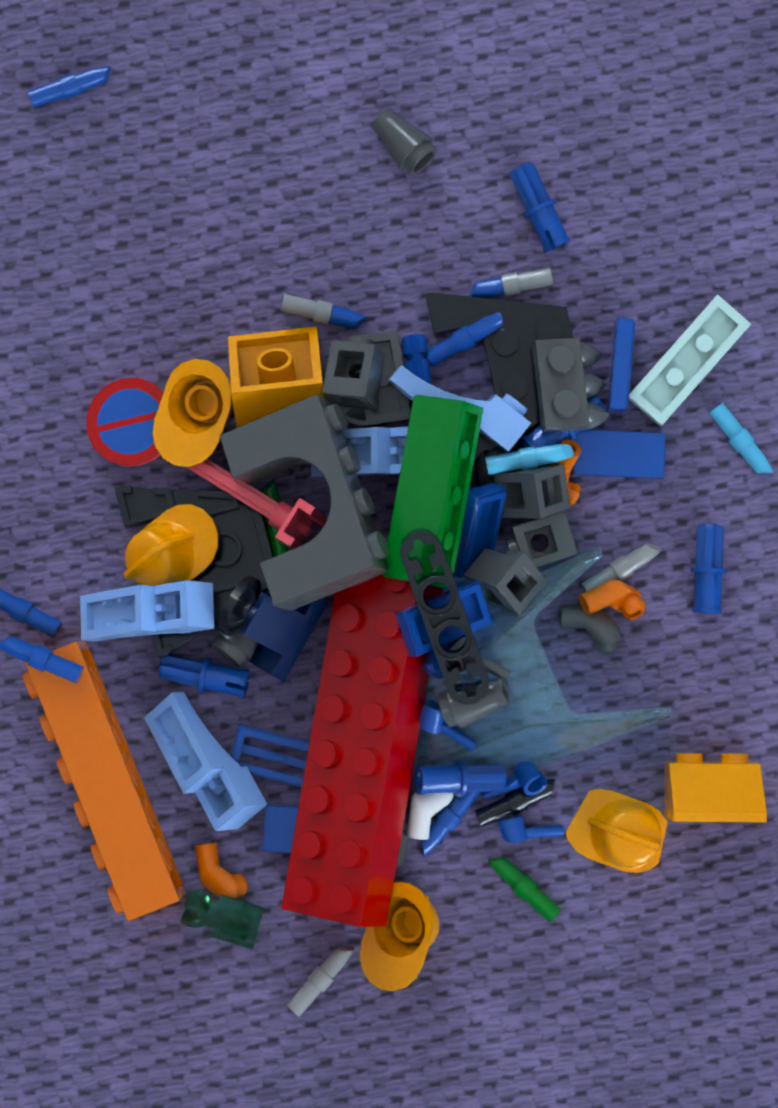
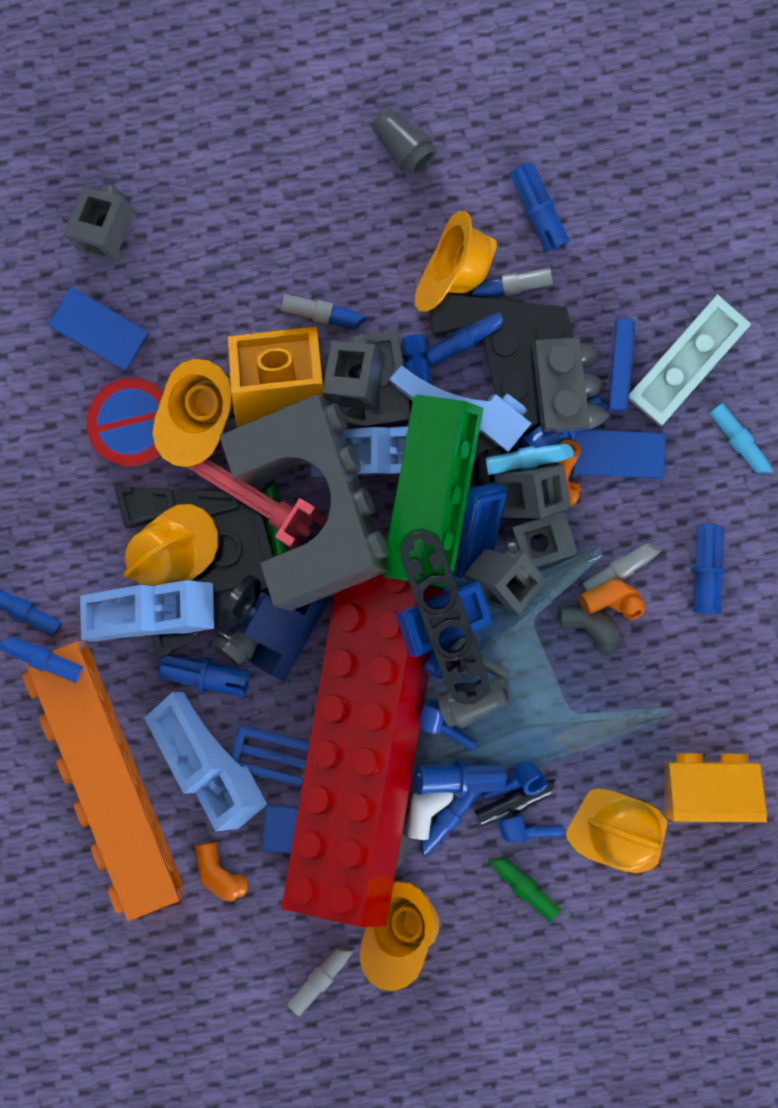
blue piece [28,66,111,108] -> none
clear green plate [180,890,265,950] -> none
none -> blue tile [48,287,149,372]
none -> dark grey brick [64,186,135,263]
none -> light orange piece [415,211,497,312]

